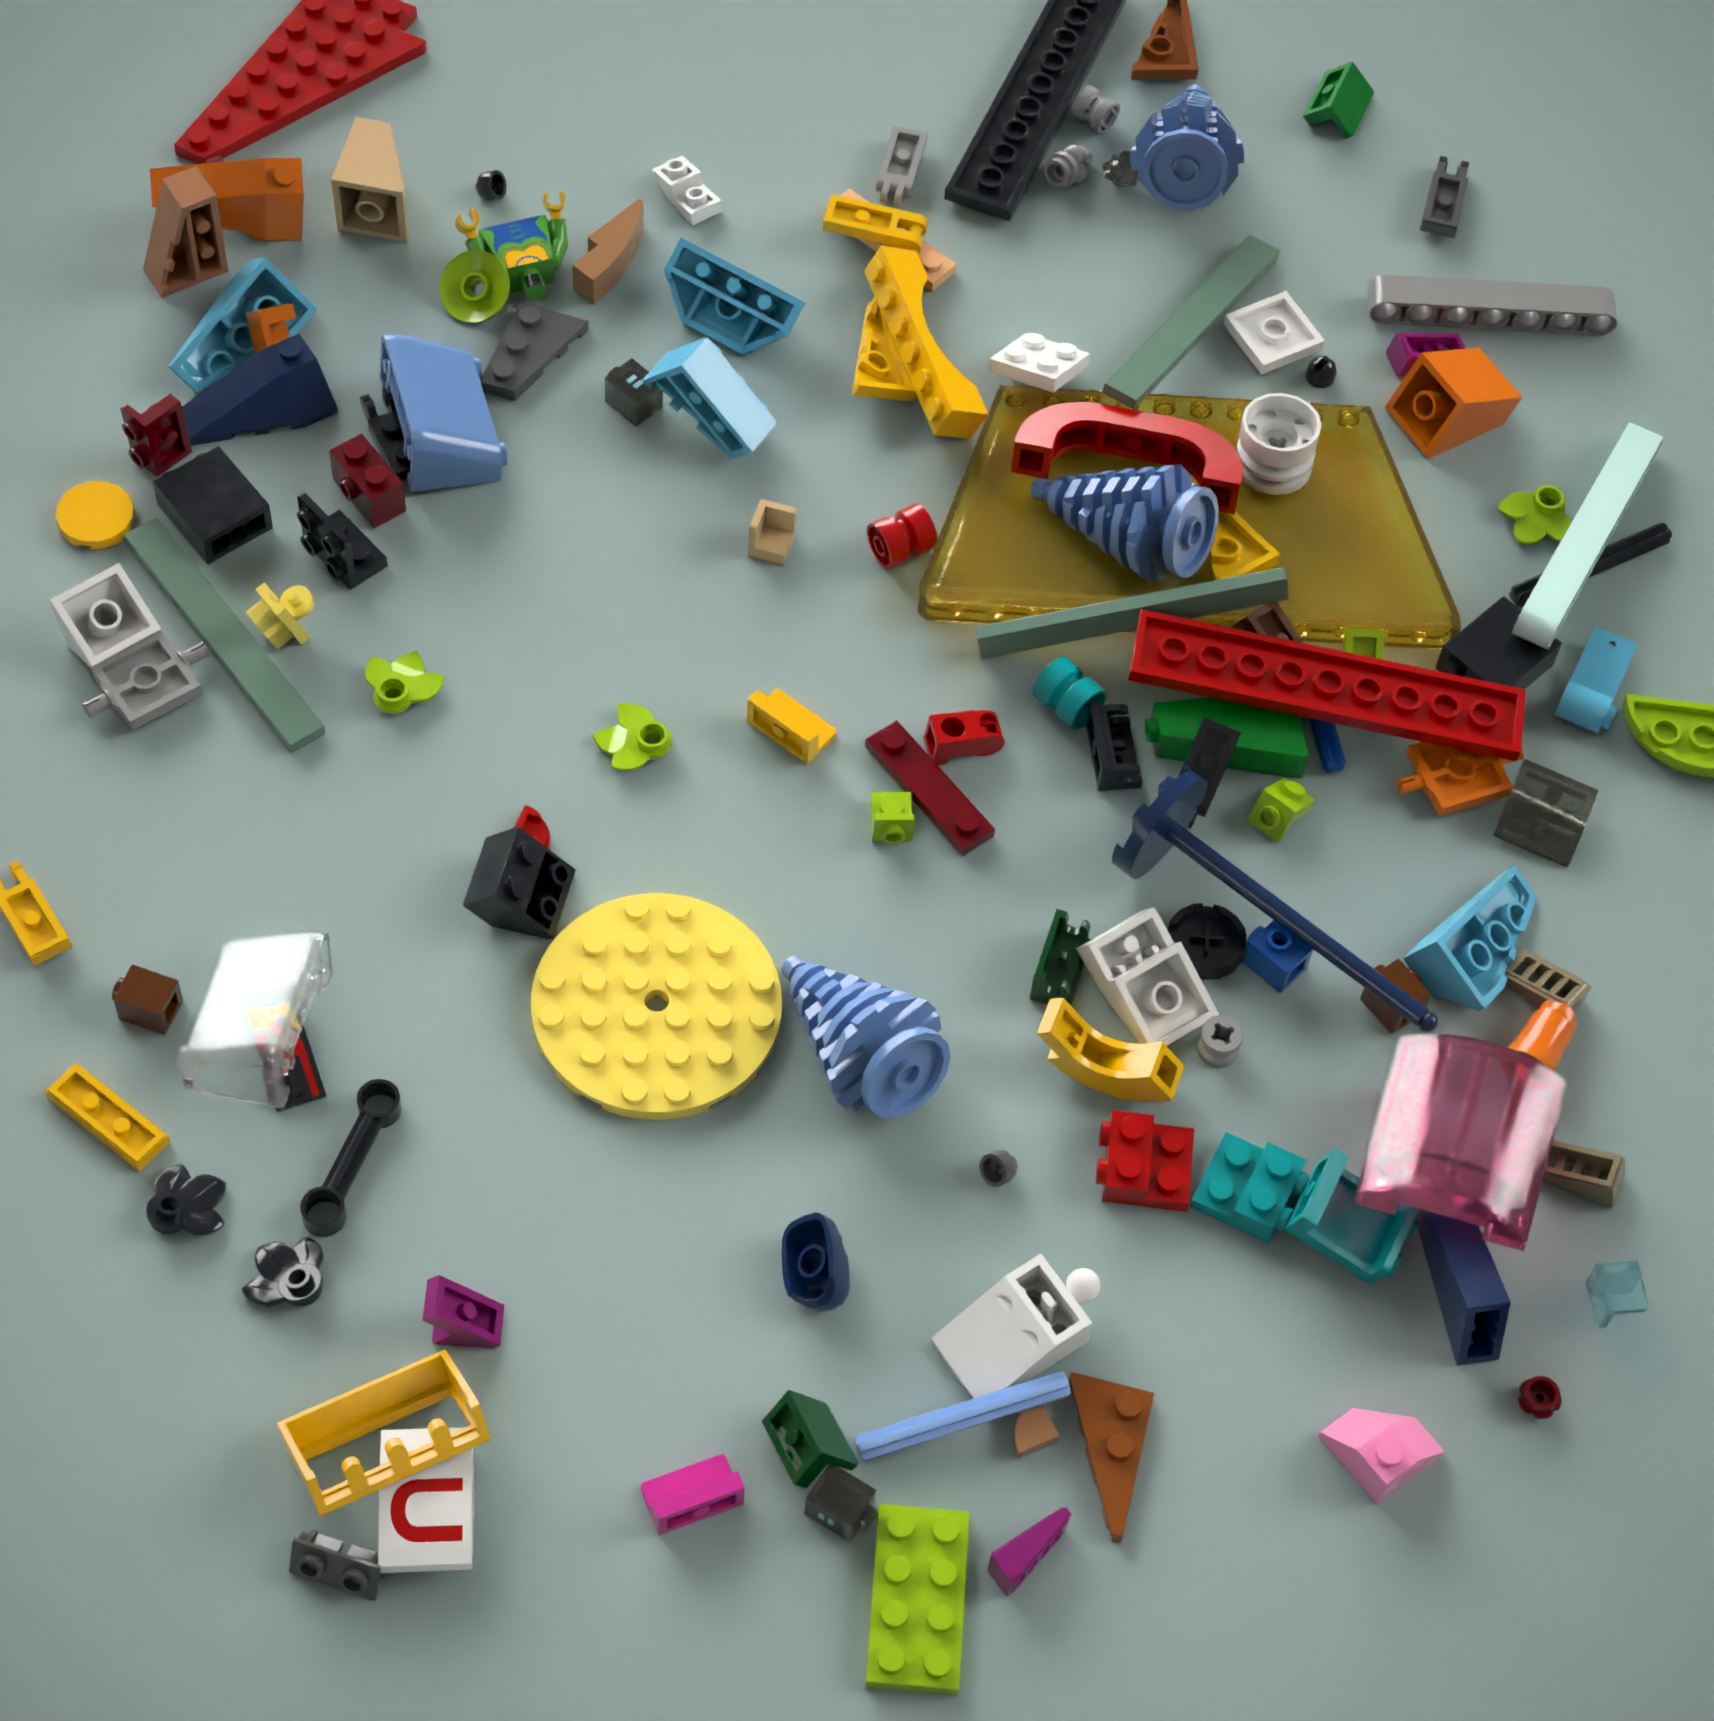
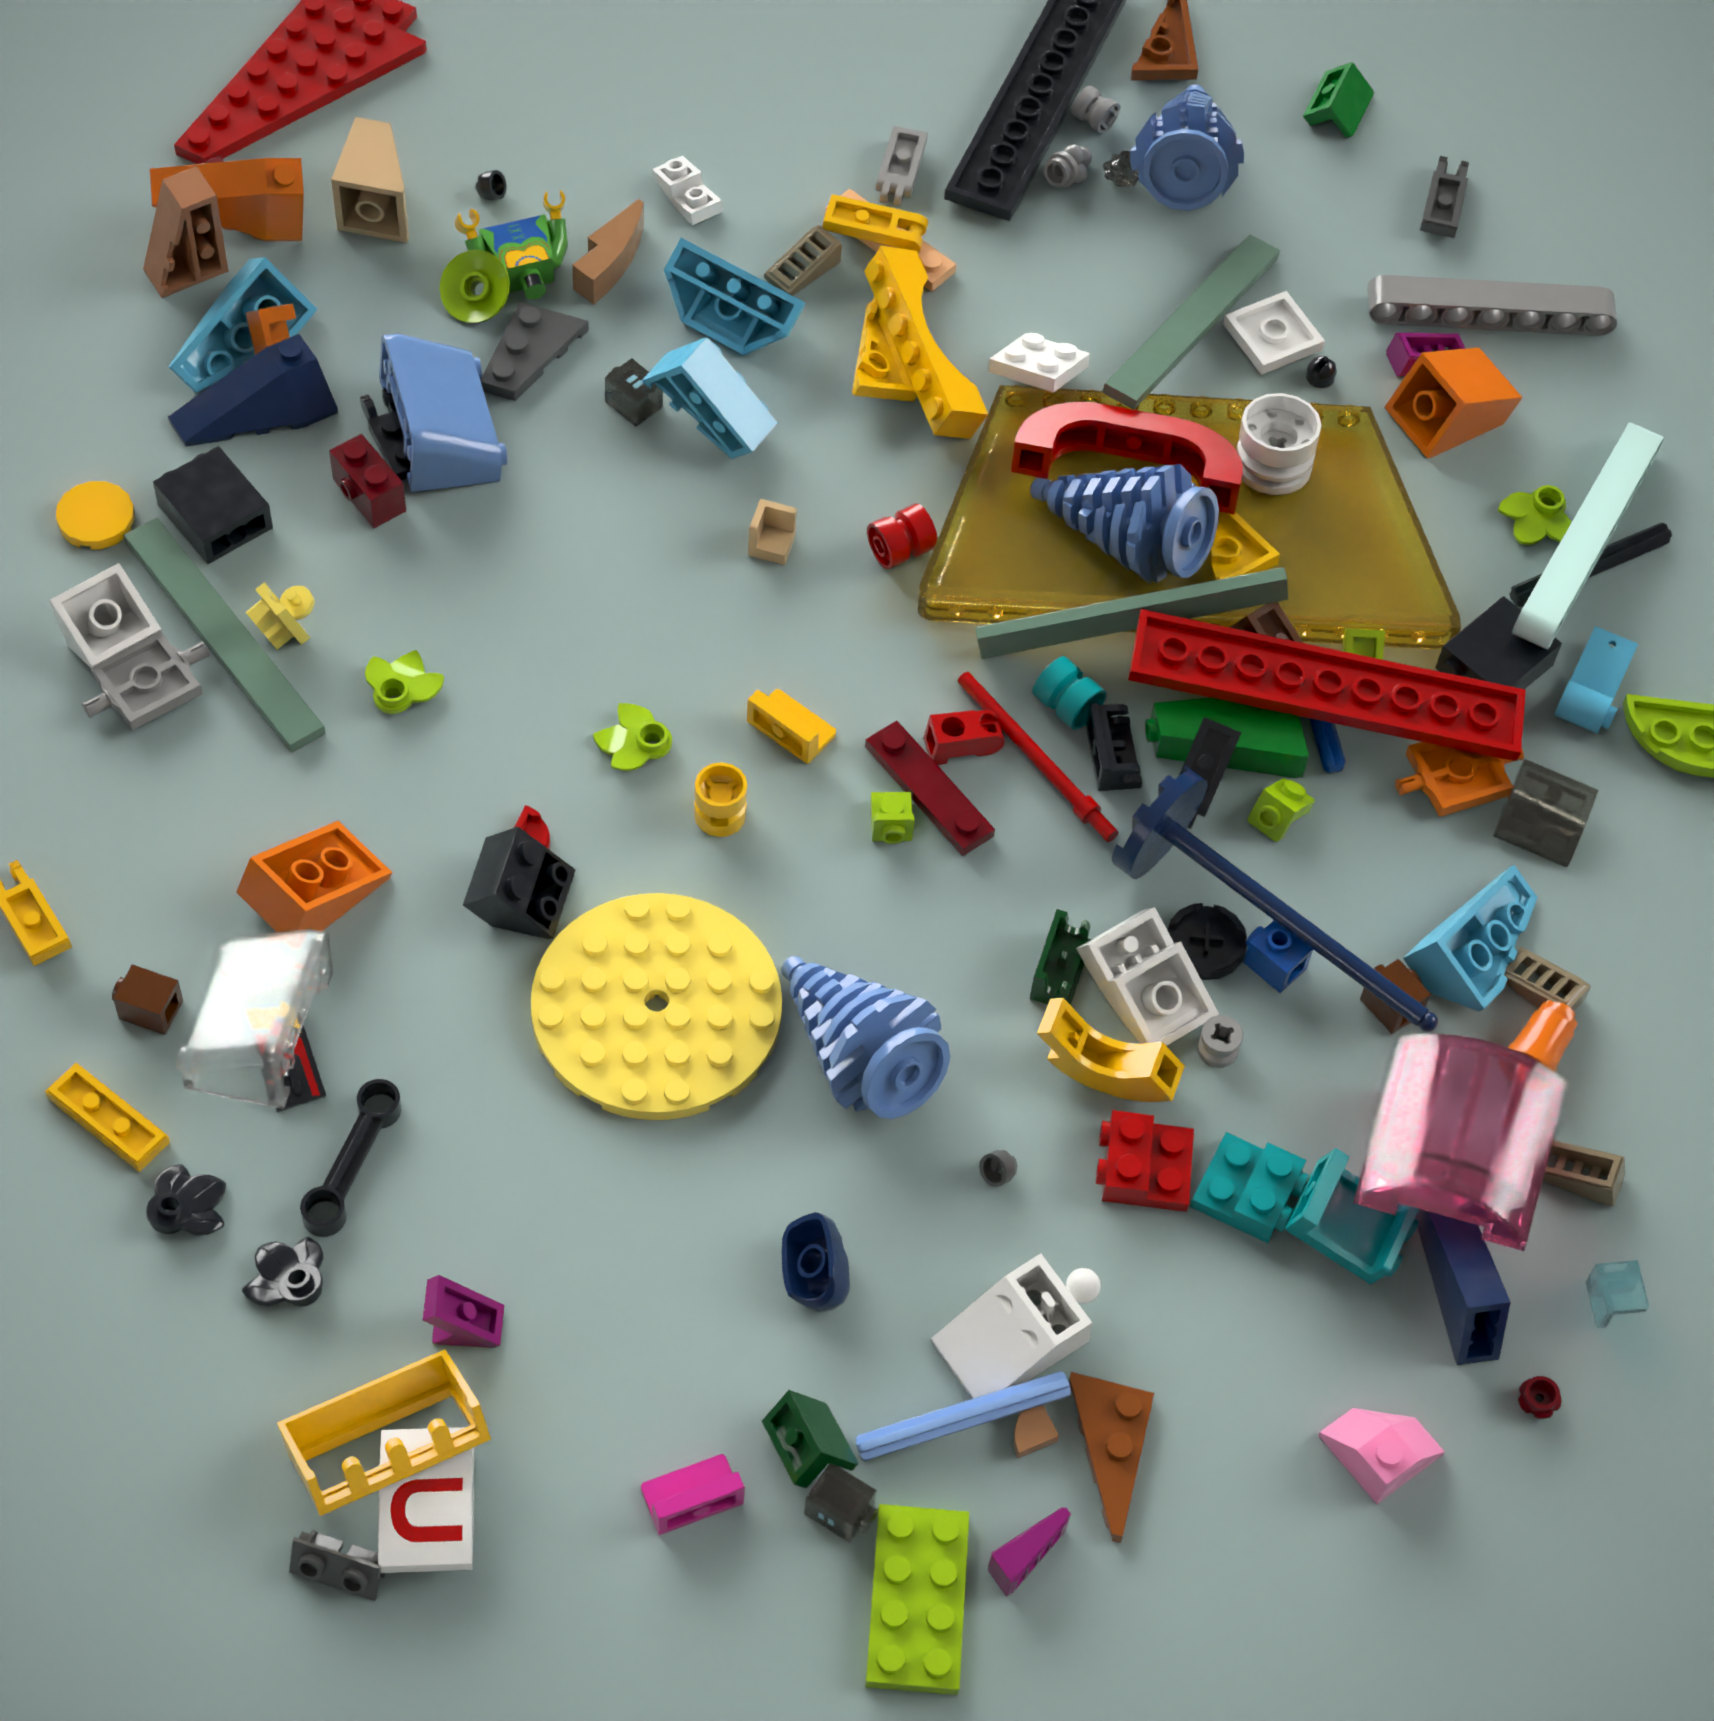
dark red bracket [120,393,192,477] -> none
black bracket [297,492,388,590] -> none
none -> orange slope [236,821,393,946]
none -> yellow wheel [694,762,748,837]
none -> dark tan slope [764,225,842,296]
none -> red bar [957,671,1119,843]

